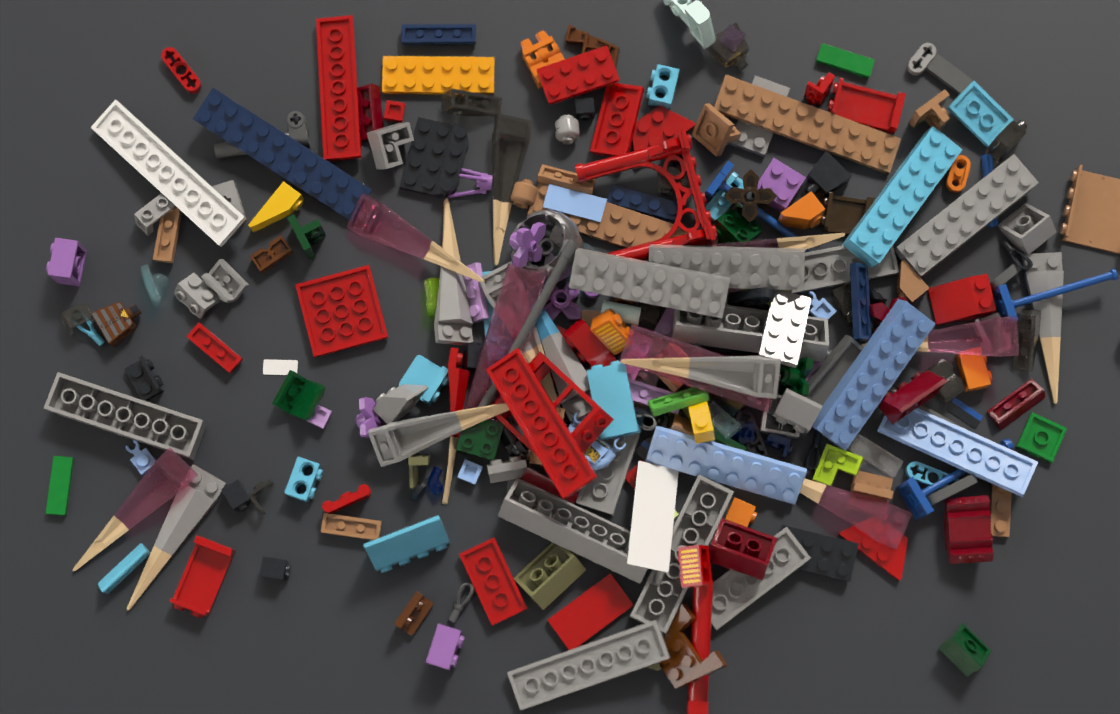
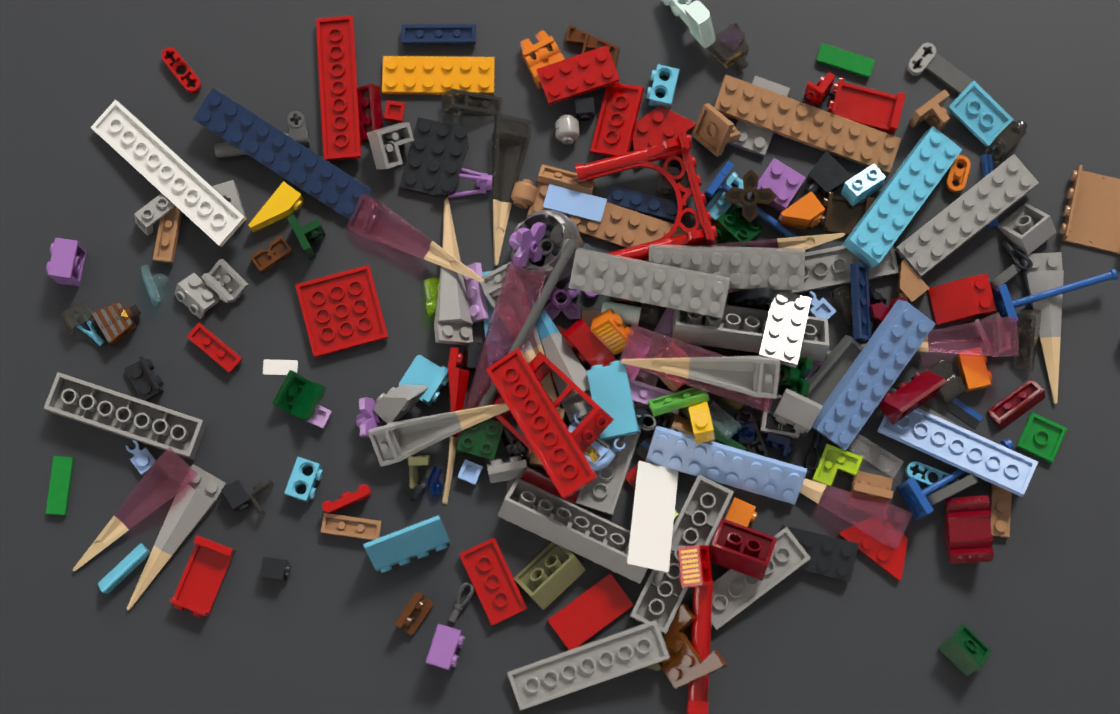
none -> medium azure brick [841,164,886,207]

